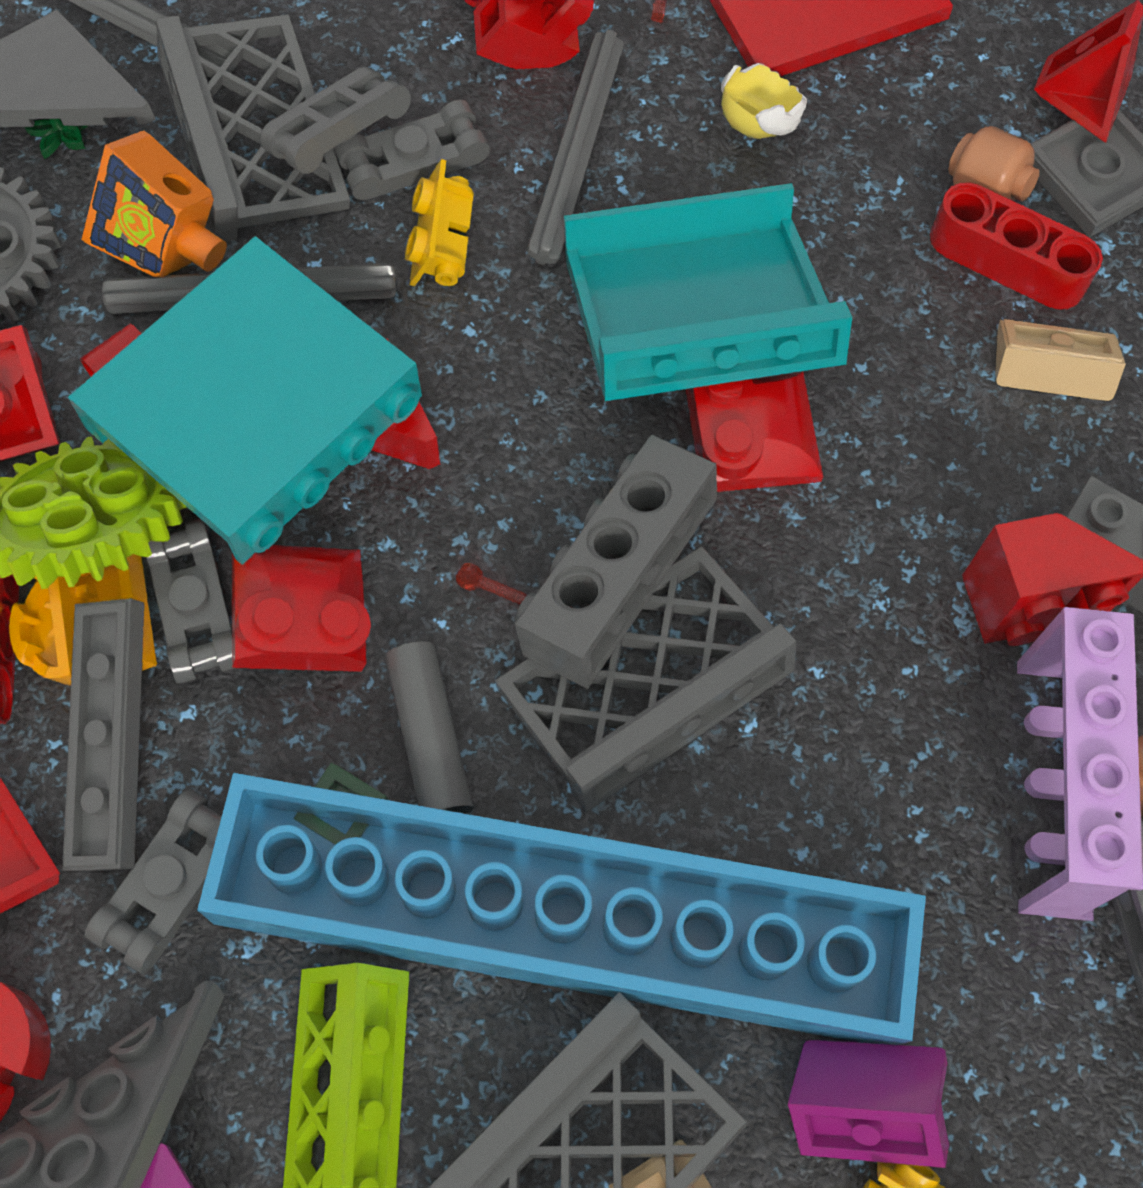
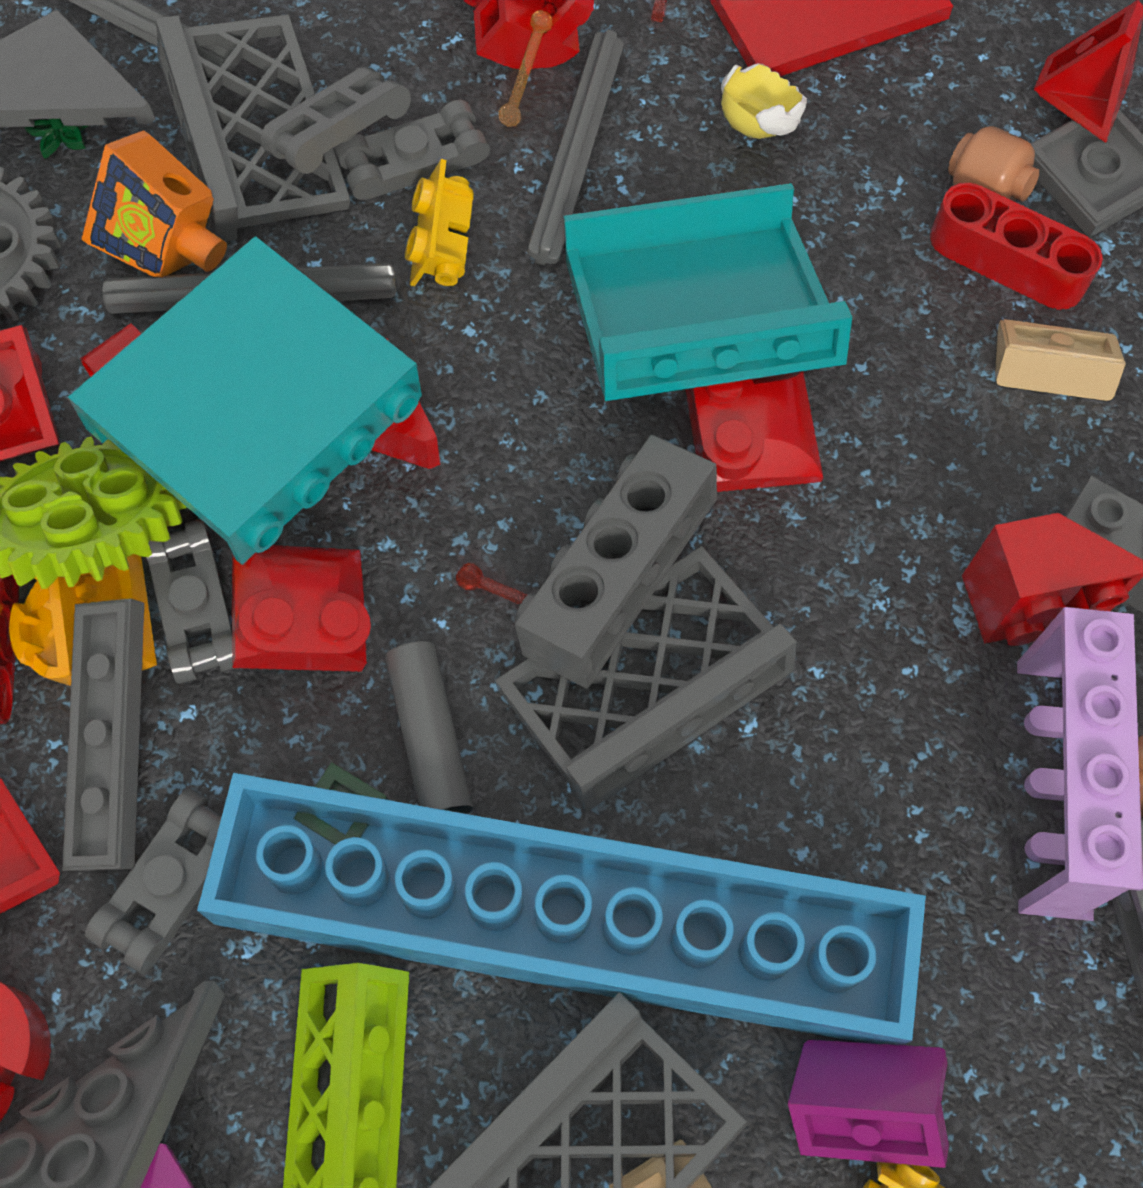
none -> clear orange hinge [498,10,552,127]

